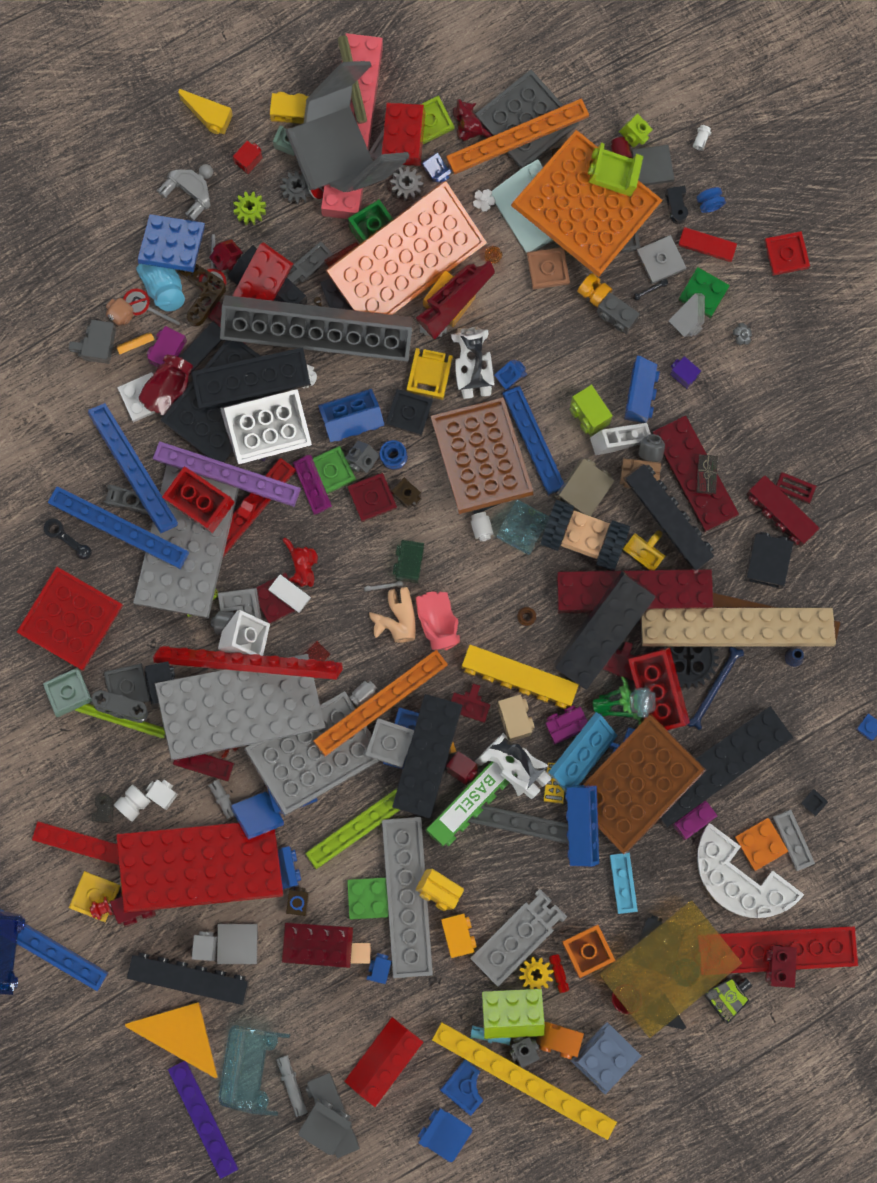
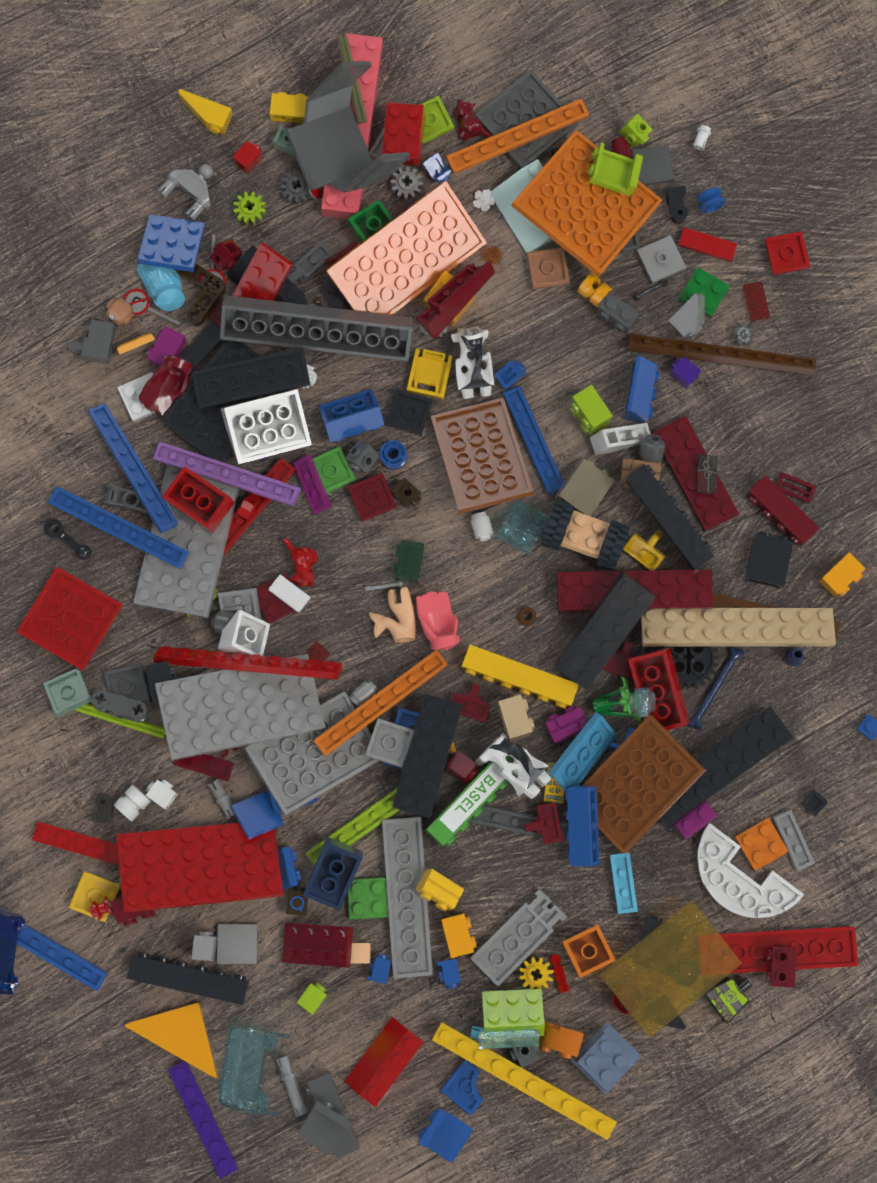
none -> lime brick [297,982,328,1015]
none -> dark blue slope [303,837,363,910]
none -> blue brick [437,959,461,989]
none -> clear light blue tile [479,1028,539,1049]
none -> dark red hinge [524,802,563,845]
none -> reddish brown plate [628,333,816,375]
none -> clear red plate [743,281,770,322]
none -> light orange brick [819,552,866,597]

